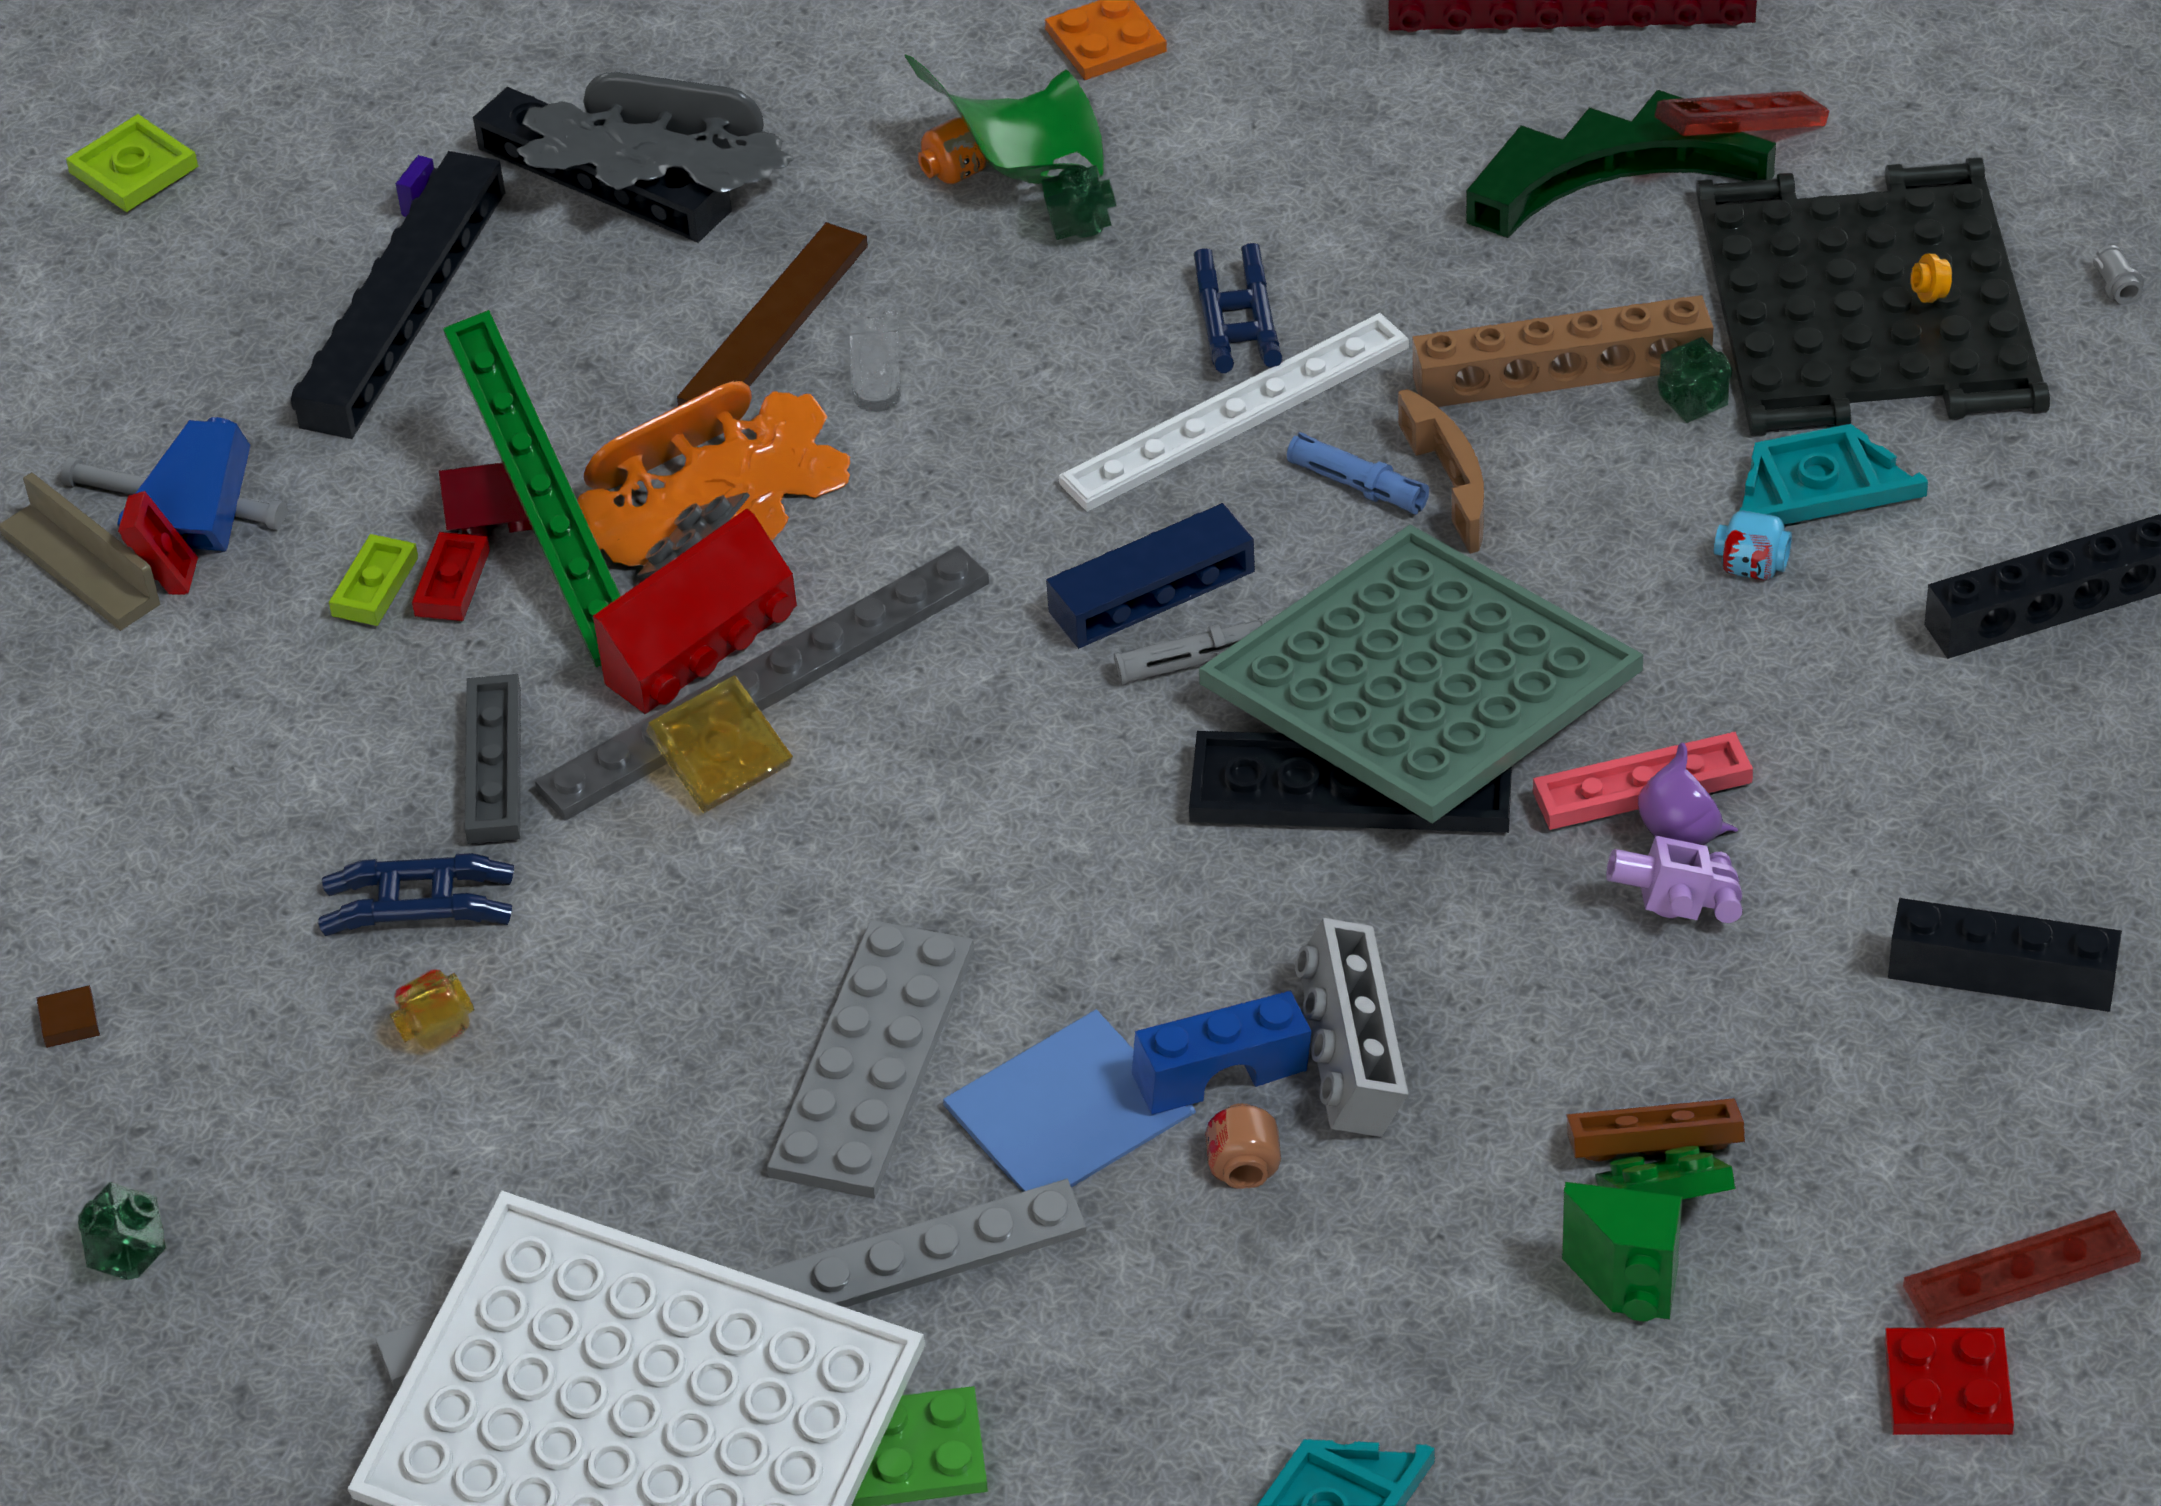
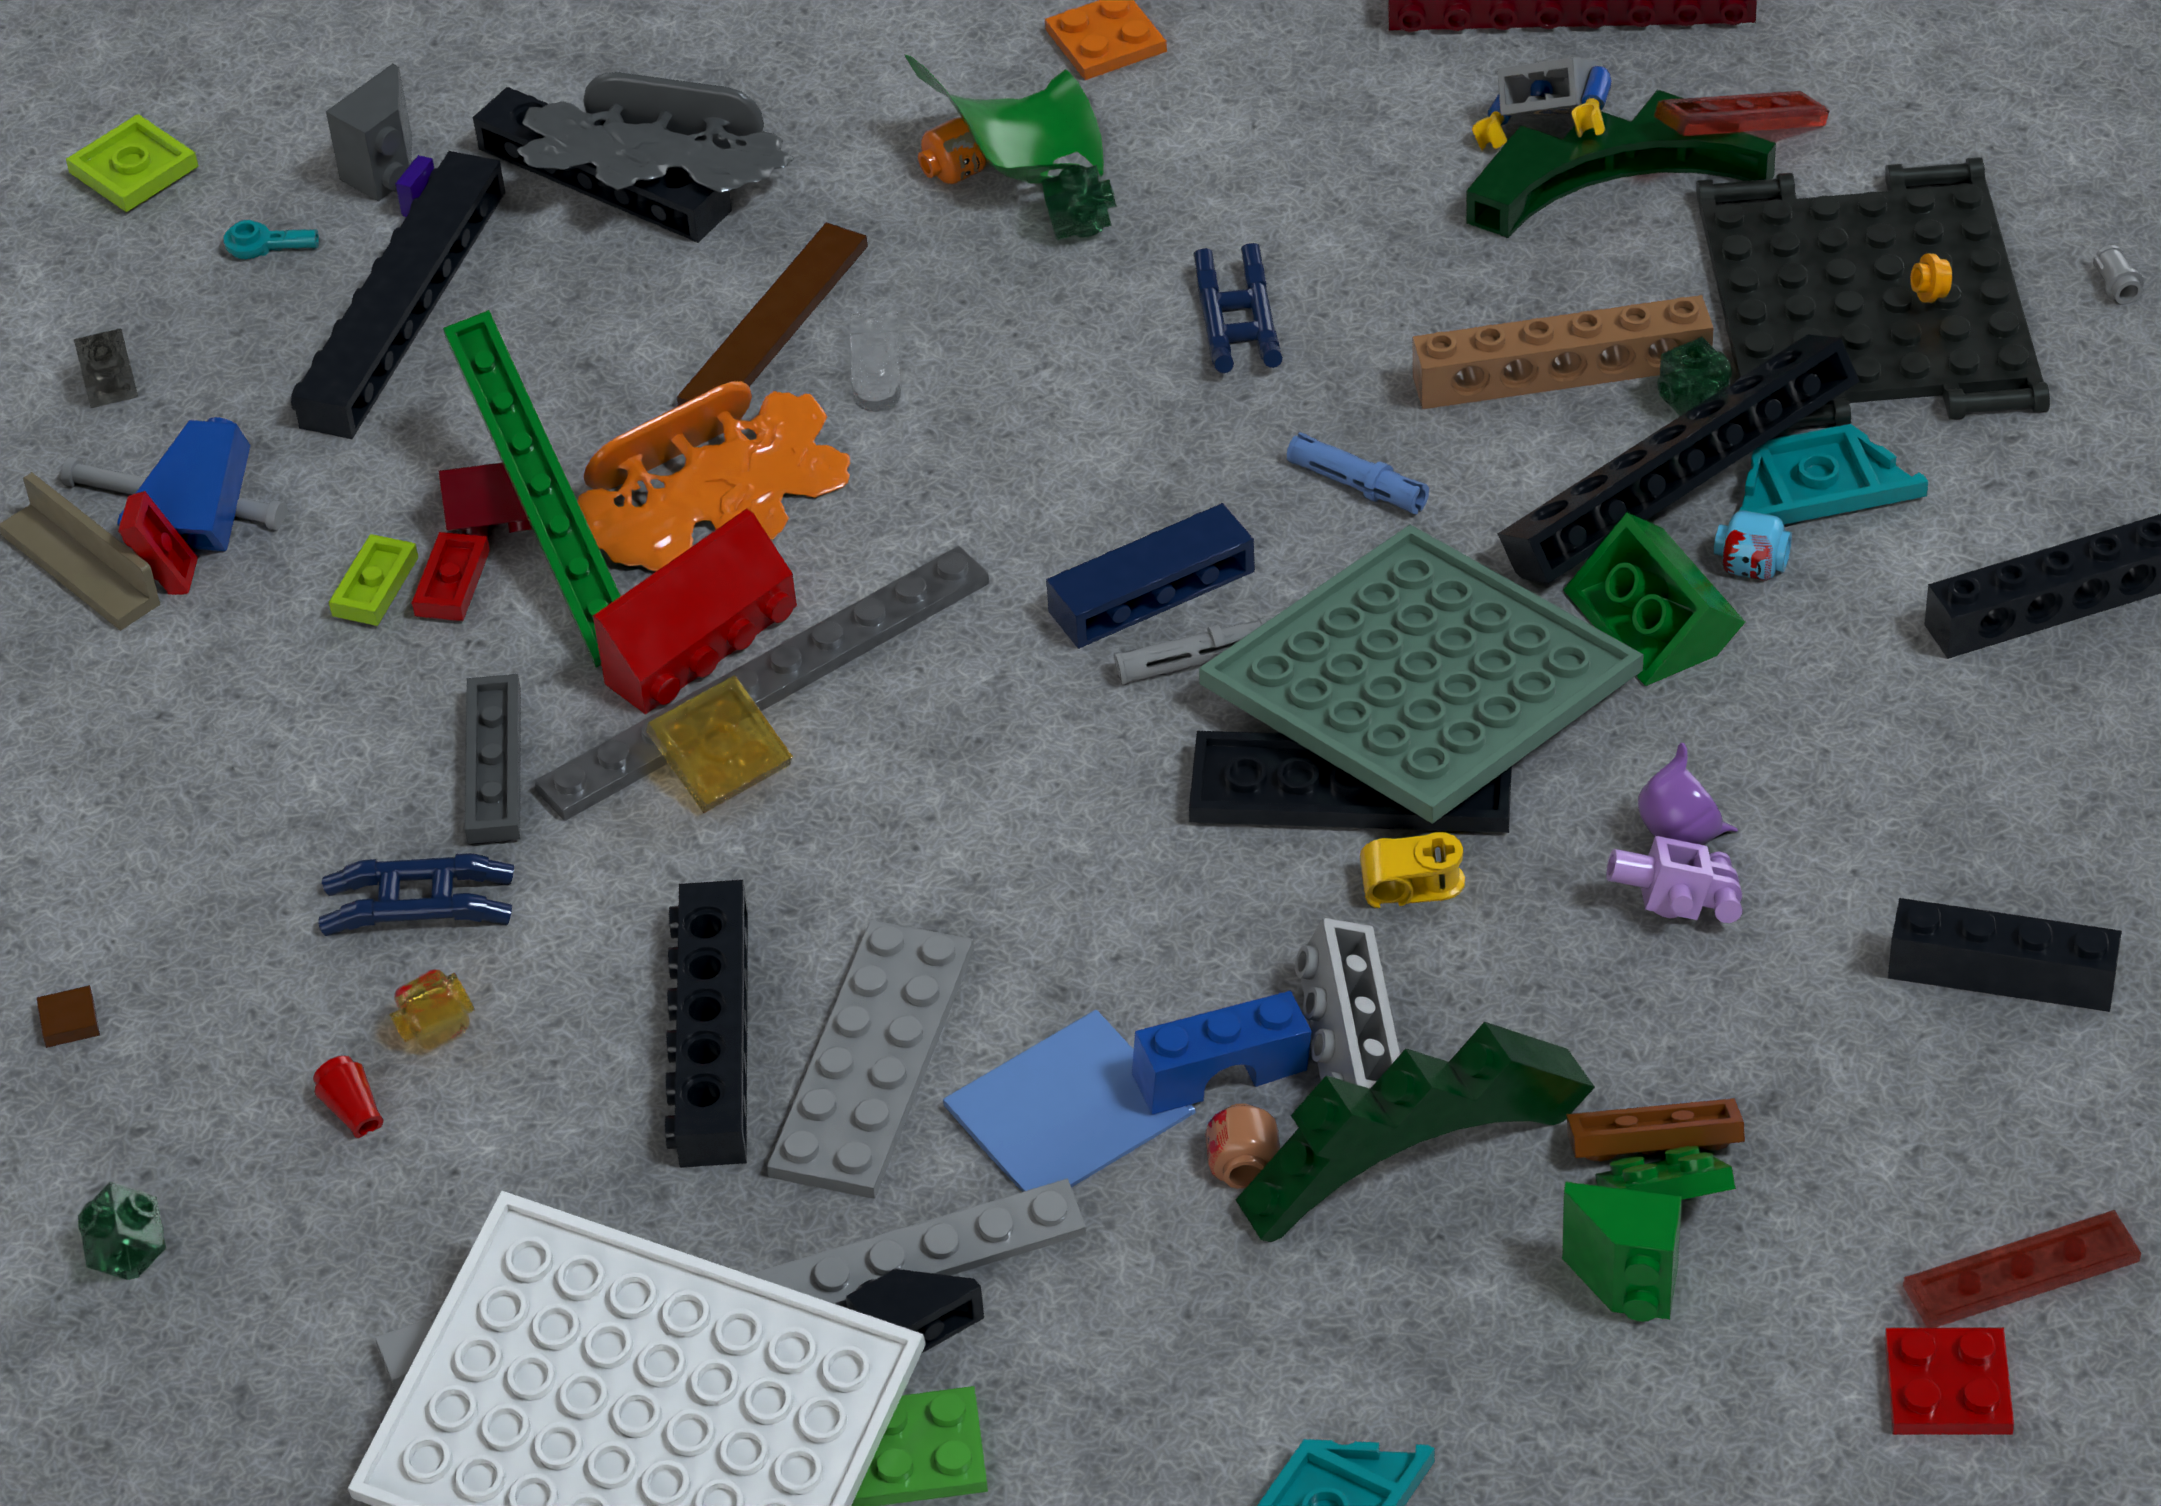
dark grey hinge [636,492,750,579] -> none
white tile [1059,313,1409,512] -> none
medium nougat slope [1398,389,1484,554] -> none
coral plate [1533,732,1753,830] -> none
none -> clear smoke brick [74,328,138,408]
none -> teal plate [224,220,319,260]
none -> red cone [313,1055,384,1138]
none -> dark grey slope [326,64,412,202]
none -> black brick [665,880,748,1168]
none -> black slope [846,1269,984,1354]
none -> dark green arch [1236,1022,1595,1242]
none -> yellow piece [1359,832,1465,908]
none -> torso [1472,57,1611,150]
none -> black brick [1498,334,1860,584]
none -> green slope [1563,513,1745,686]

